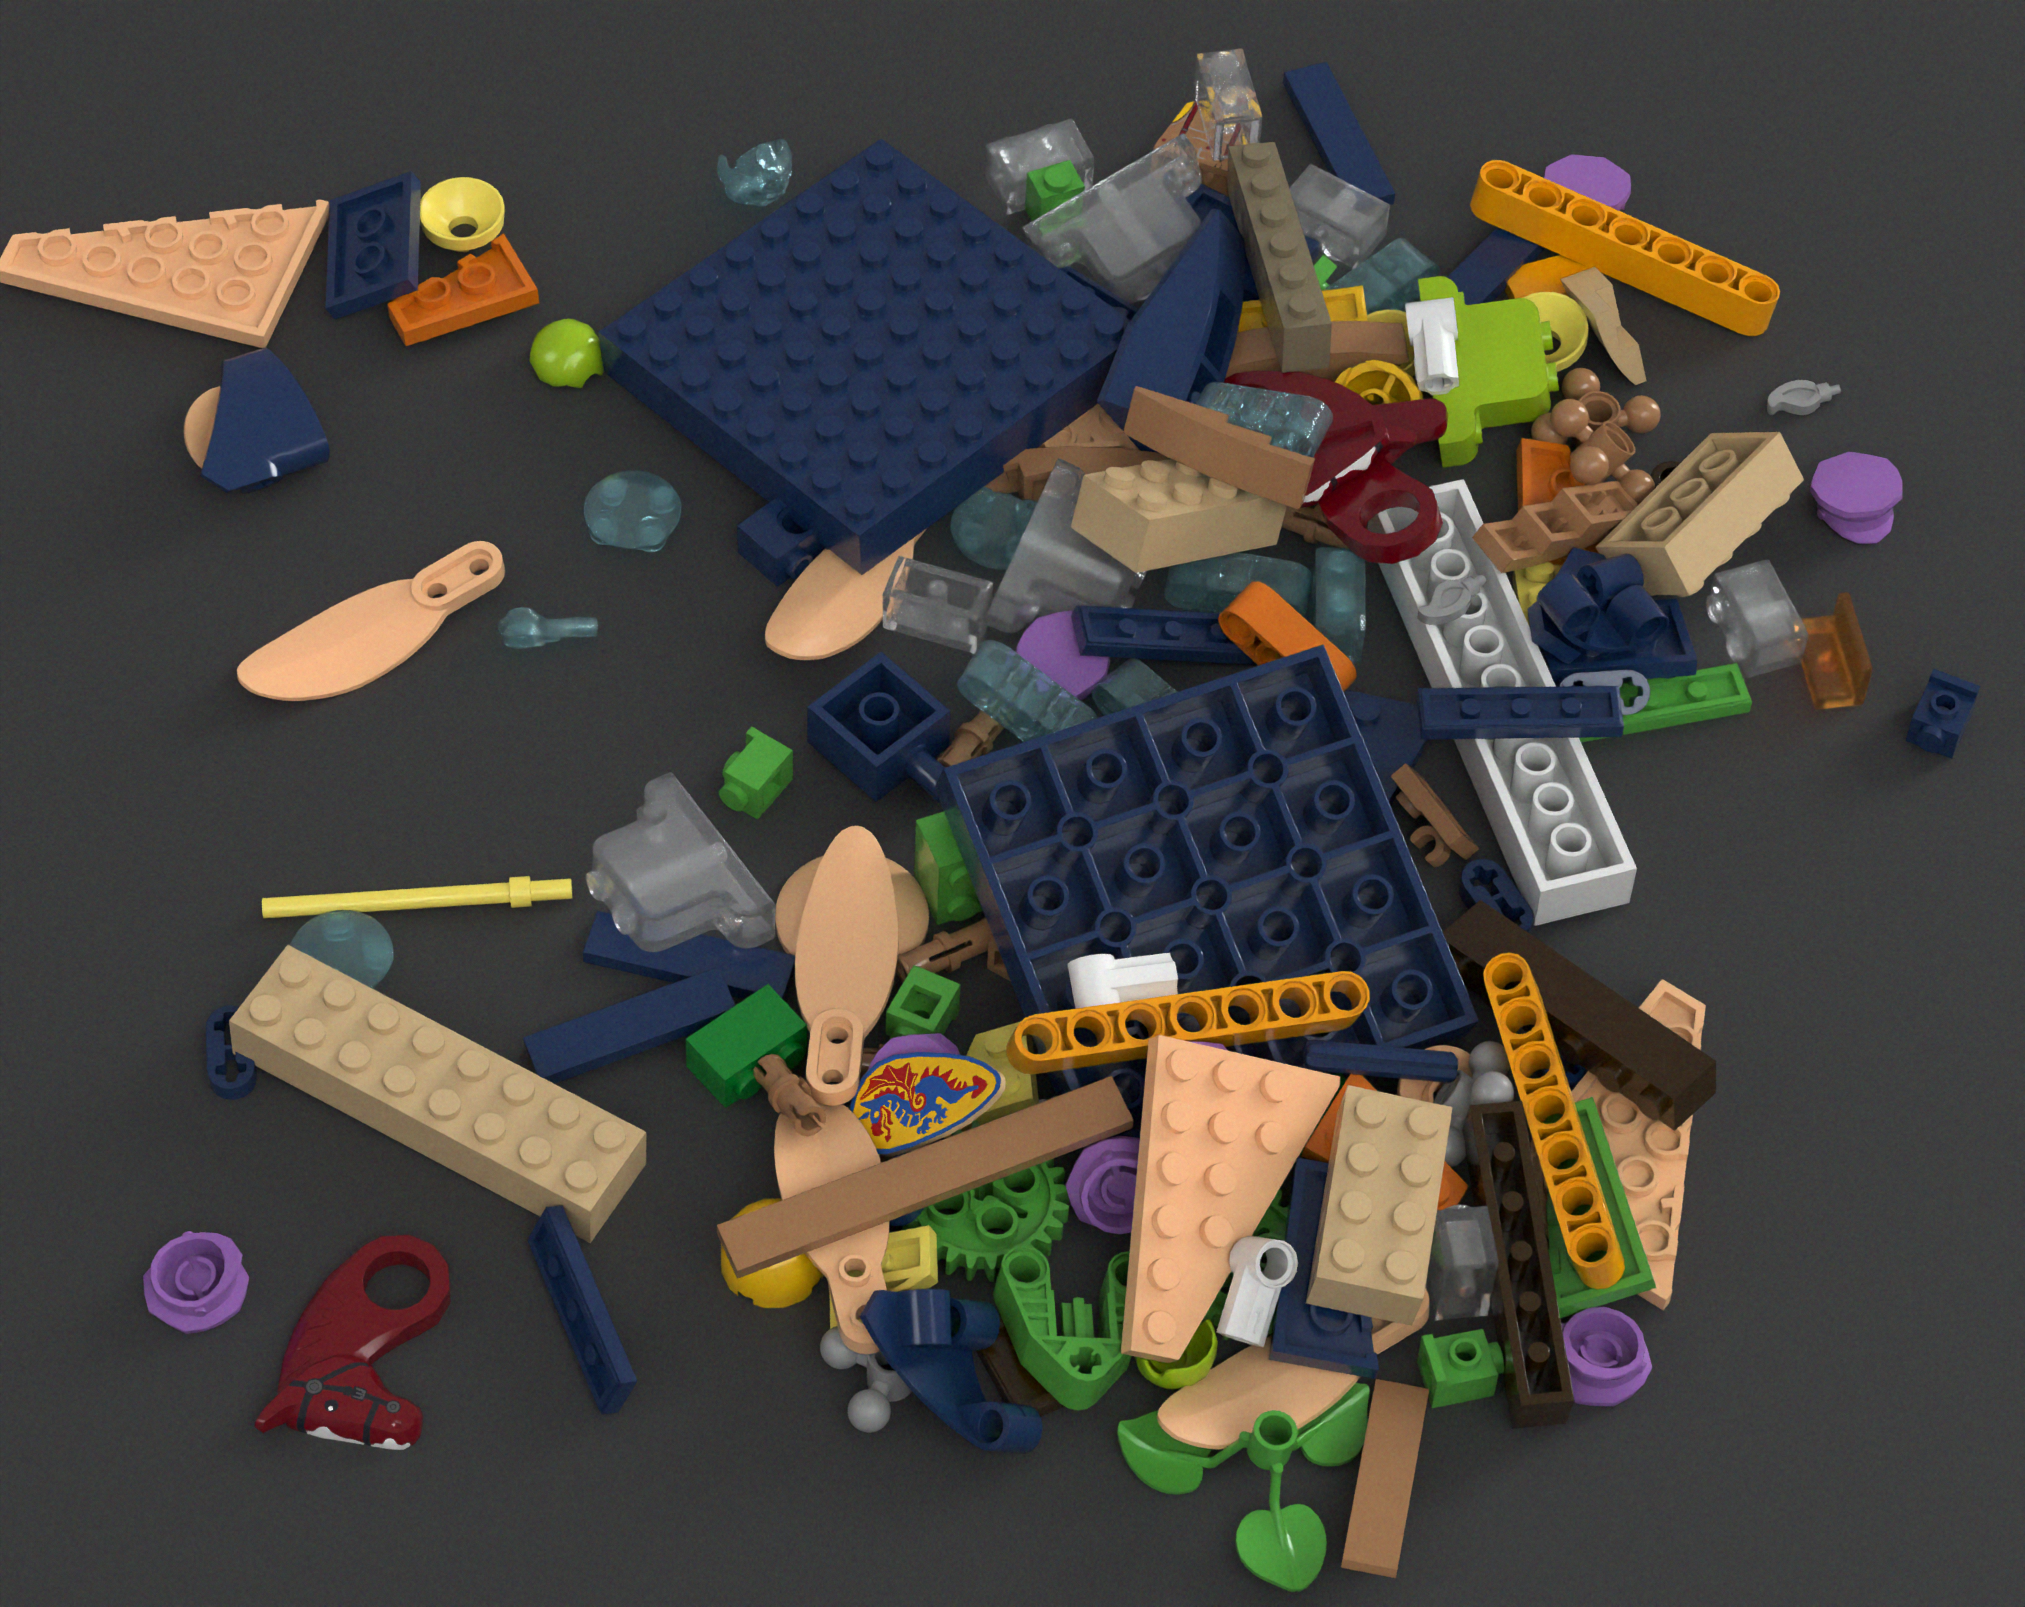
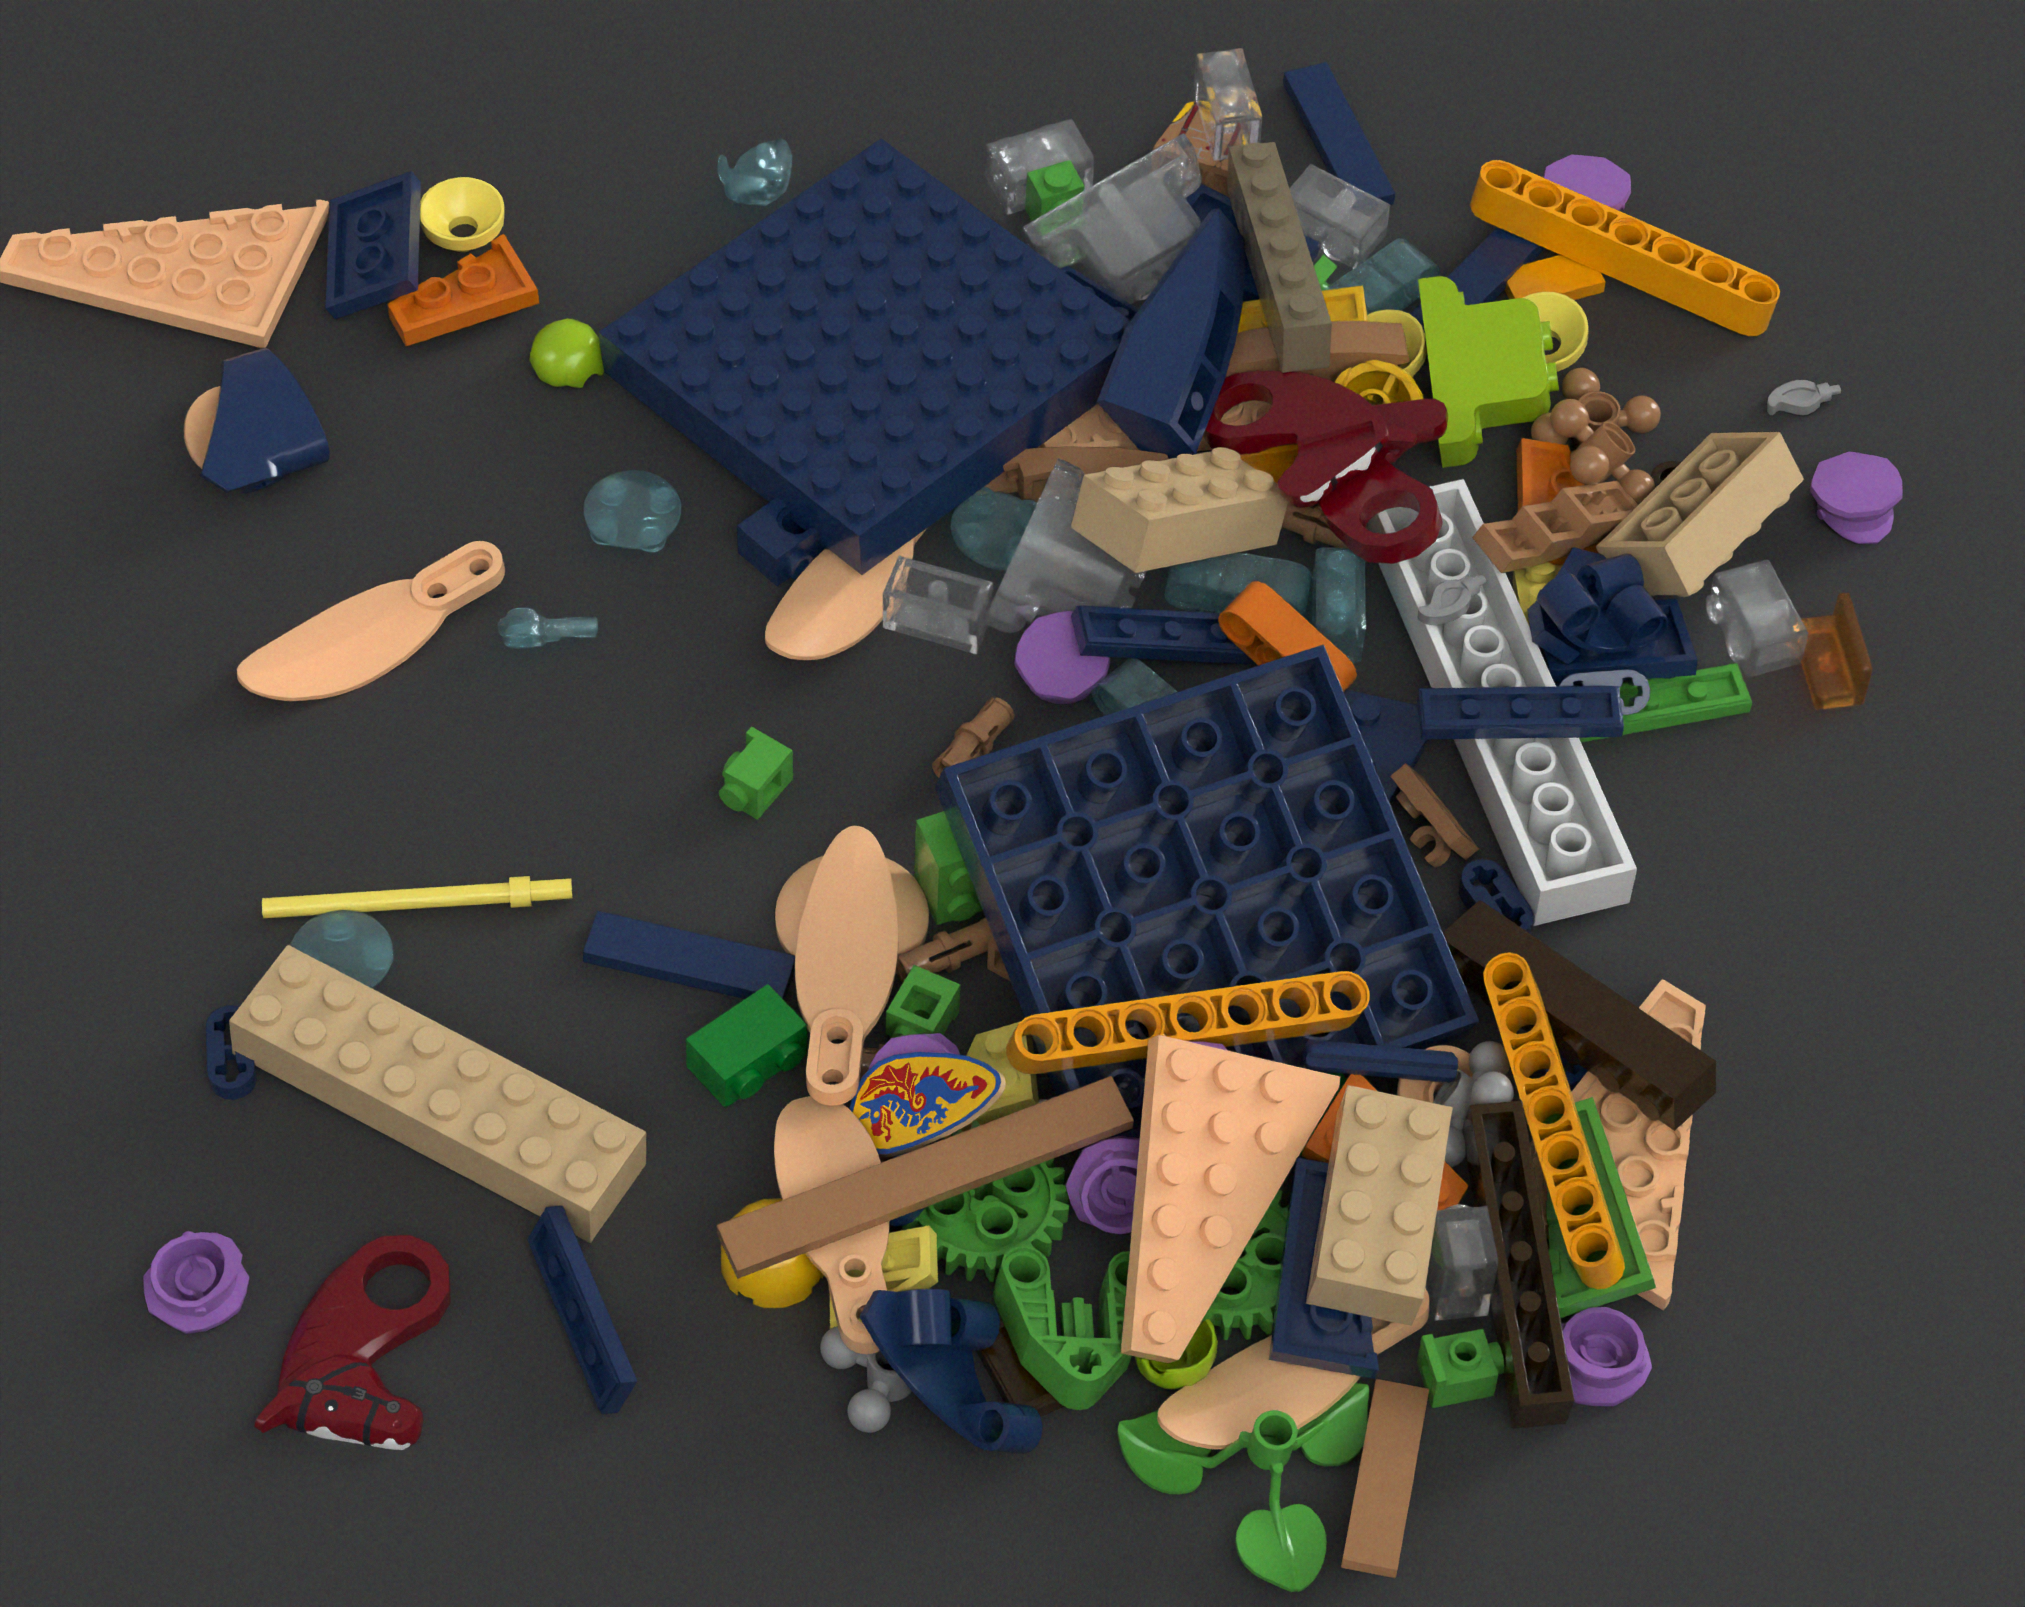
dark blue tile [523,967,735,1084] -> none
clear brick [586,772,776,952] -> none
medium nougat pin [754,1054,826,1136] -> none
dark blue brick [807,651,951,803] -> none
clear light blue beam [957,640,1098,742] -> none
white piece [1068,953,1178,1009] -> none
medium nougat slope [1123,386,1315,510] -> none
clear light blue beam [1195,382,1333,458] -> none
white piece [1216,1236,1298,1347] -> none
white piece [1405,297,1459,395] -> none
tan slope [1560,267,1646,385] -> none
dark blue brick [1905,669,1981,759] -> none

